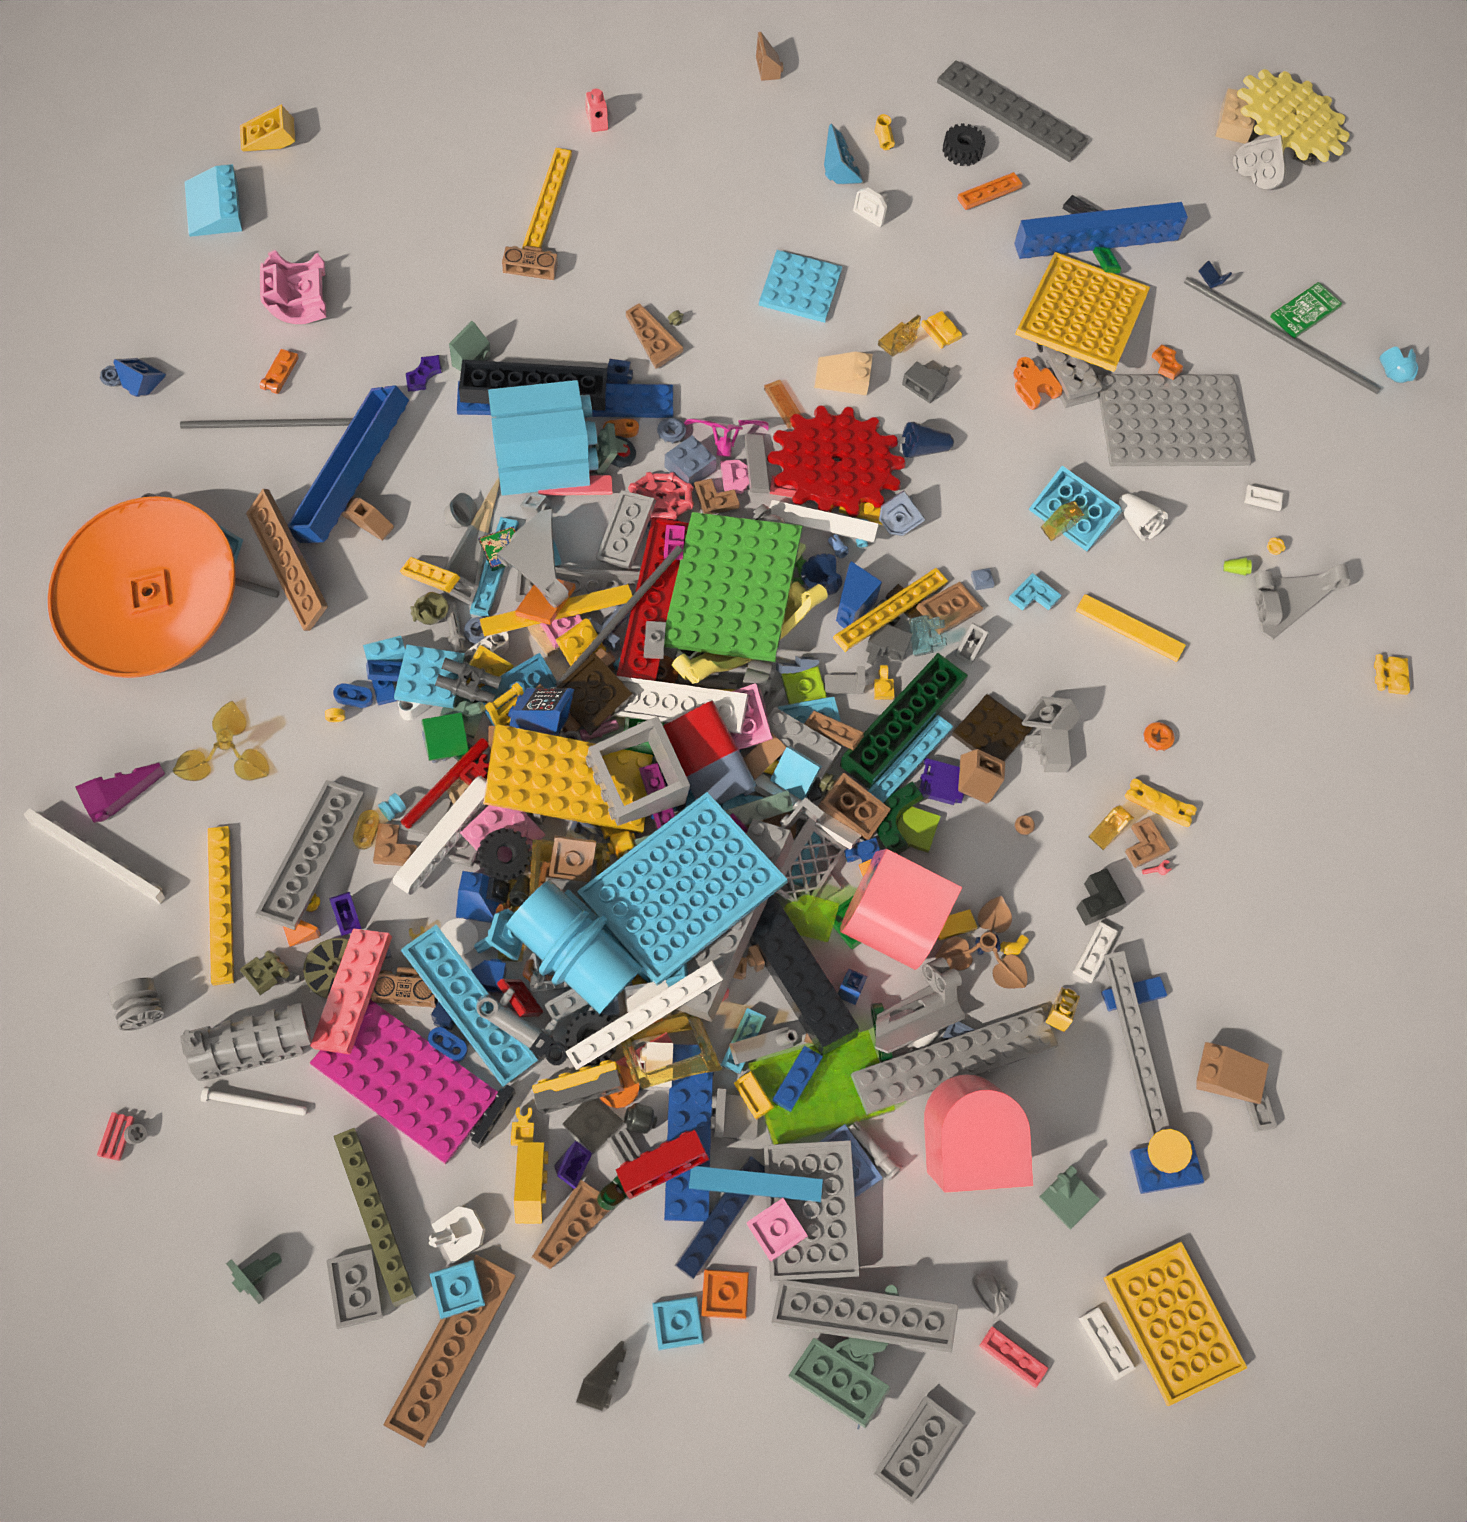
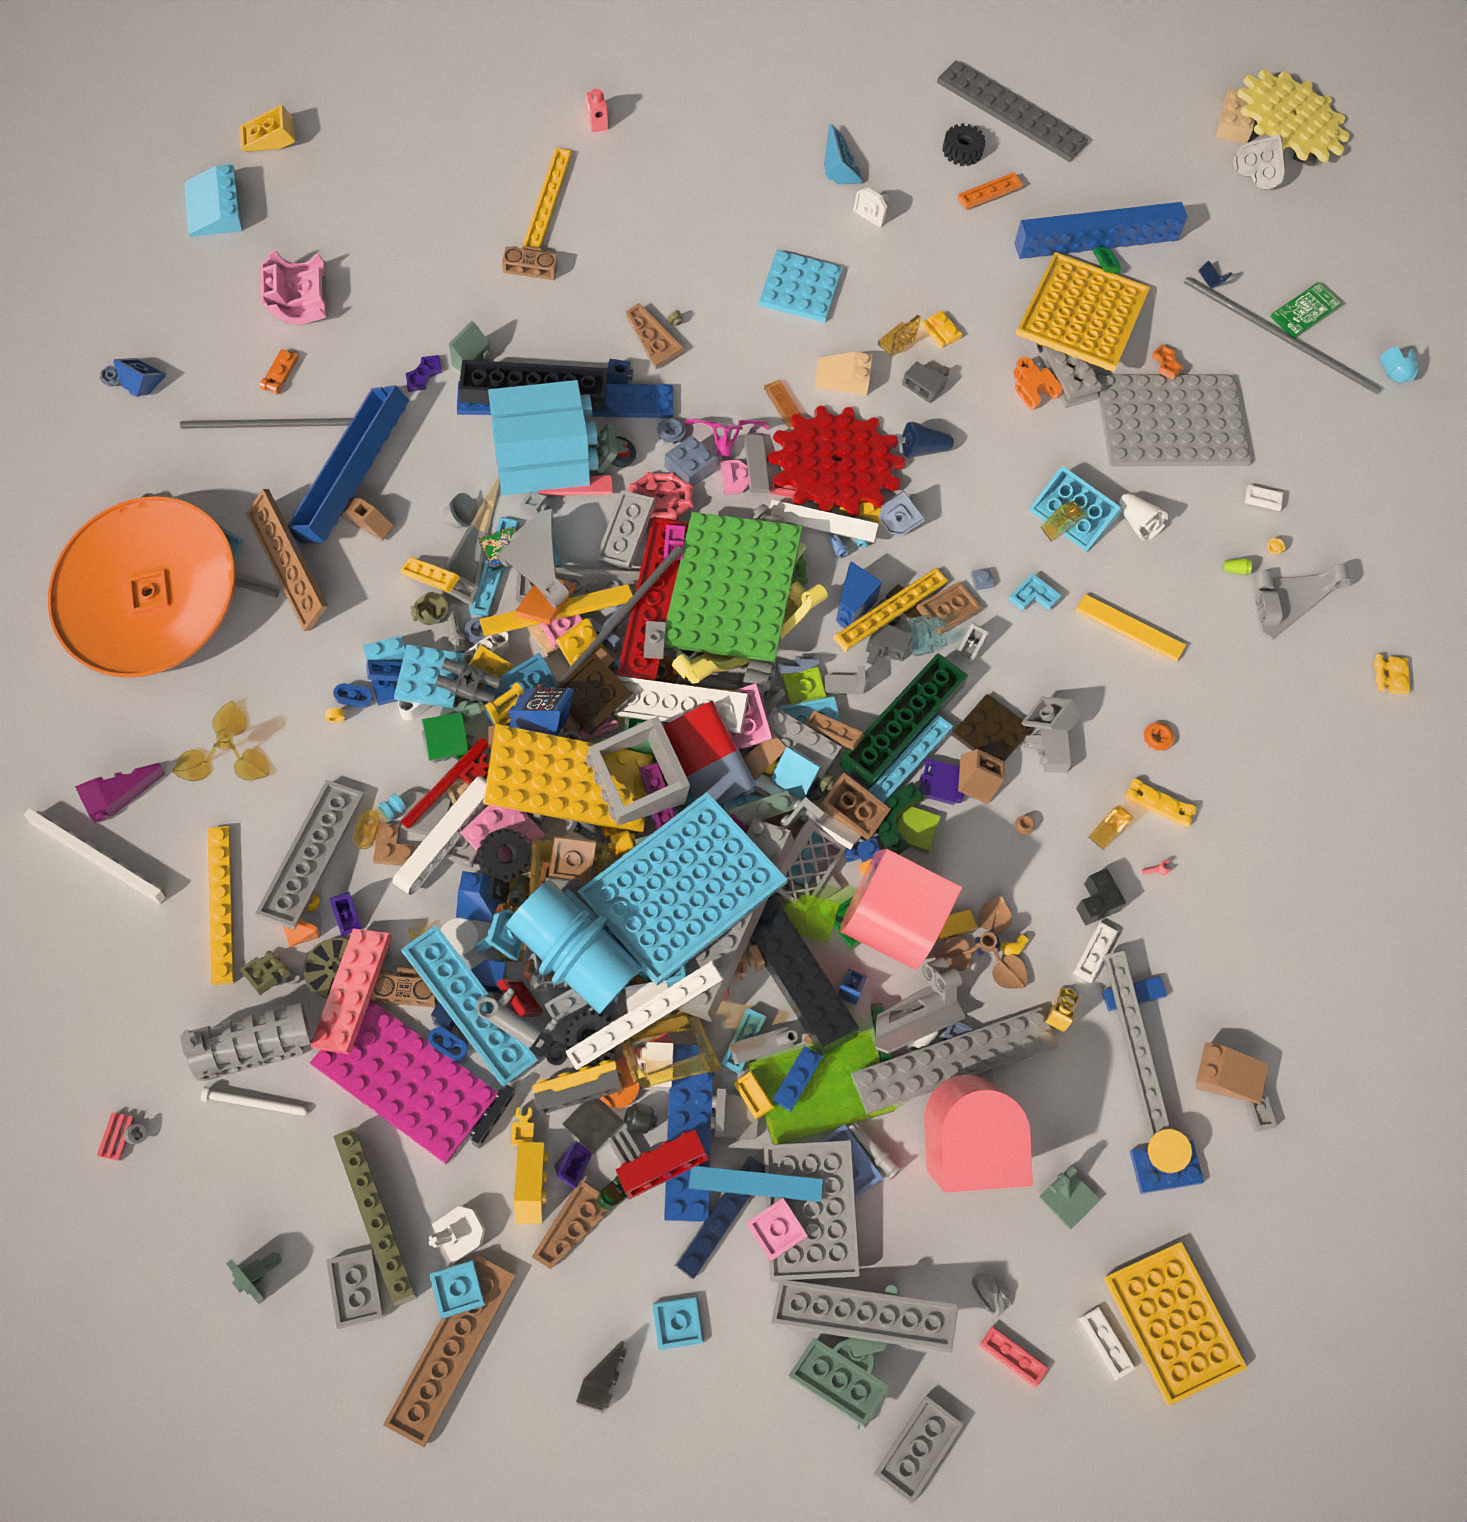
light grey wheel [108,978,164,1031] -> none
orange plate [603,418,639,438] -> none
medium nougat plate [694,478,740,514] -> none
orange tile [701,1269,749,1320] -> none
medium nougat slope [756,32,783,81] -> none
dark blue hair [801,553,842,596] -> none
yellow plate [873,665,894,700] -> none
yellow piece [875,114,895,150] -> none
black plate [1062,195,1099,214] -> none
medium nougat plate [1125,817,1170,868] -> none

